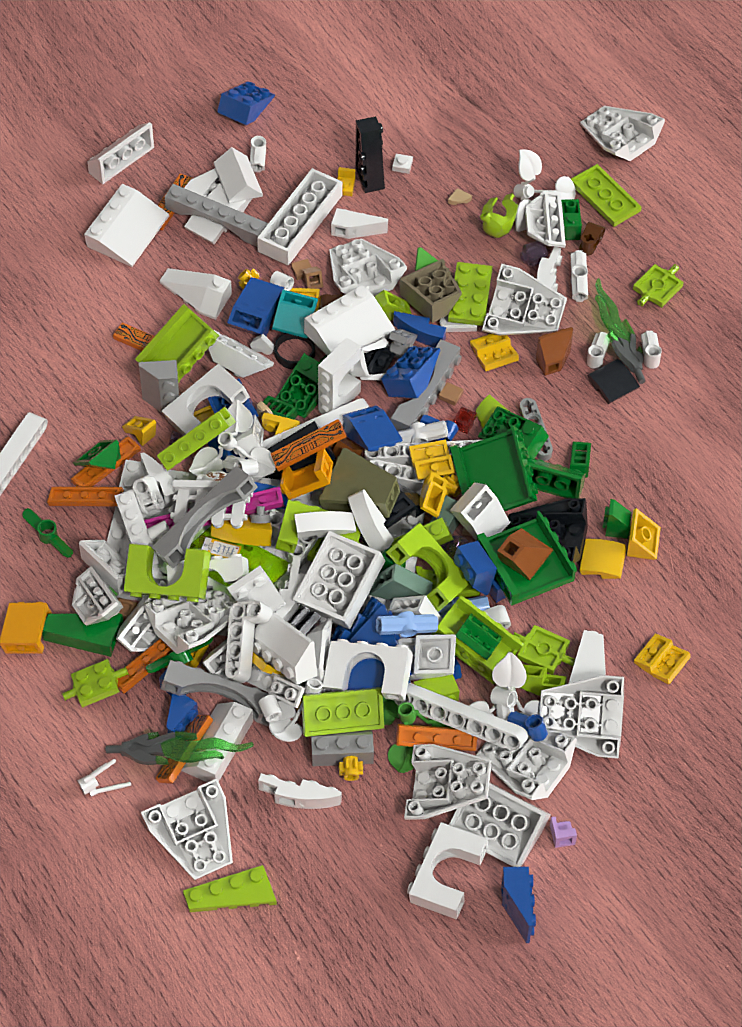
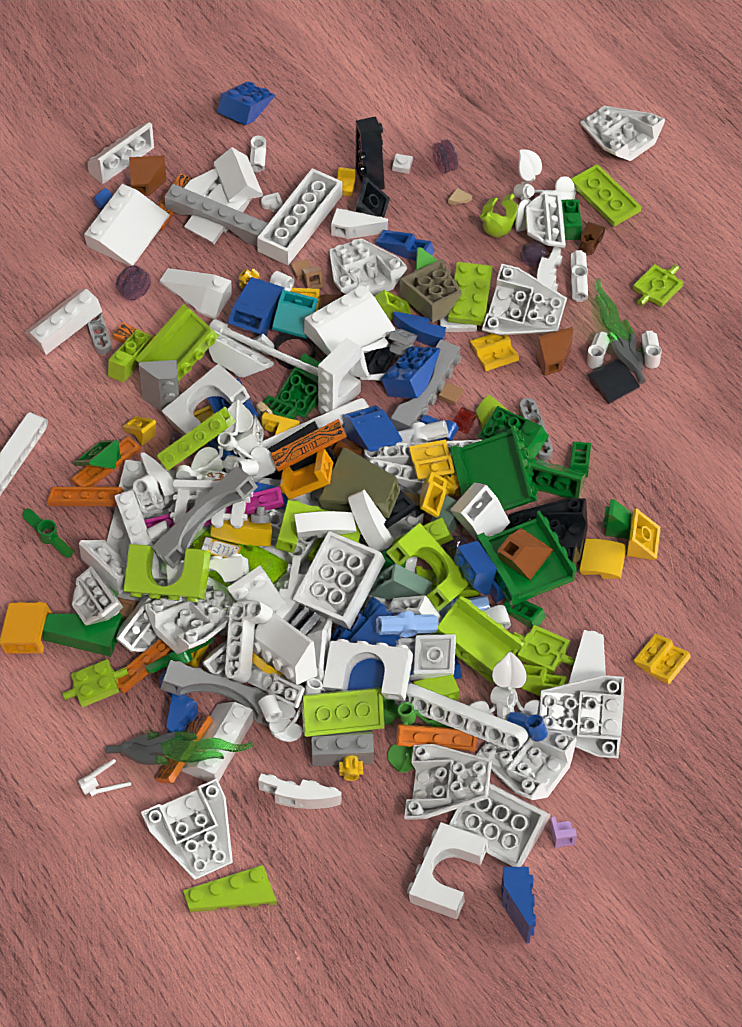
green slope [456,613,503,660] -> none
none -> white slope [23,289,102,355]
none -> light grey beam [87,313,111,355]
none -> blue slope [94,188,113,210]
none -> lime slope [108,329,153,383]
none -> clear purple head [116,265,151,301]
none -> dark orange slope [129,155,167,196]
none -> white tile [176,465,199,480]
none -> white hose [209,319,318,376]
none -> white tile [261,192,283,213]
none -> black slope [356,177,390,218]
none -> blue slope [376,230,435,261]
none -> clear purple head [432,139,458,174]
none -> green slope [503,600,545,629]

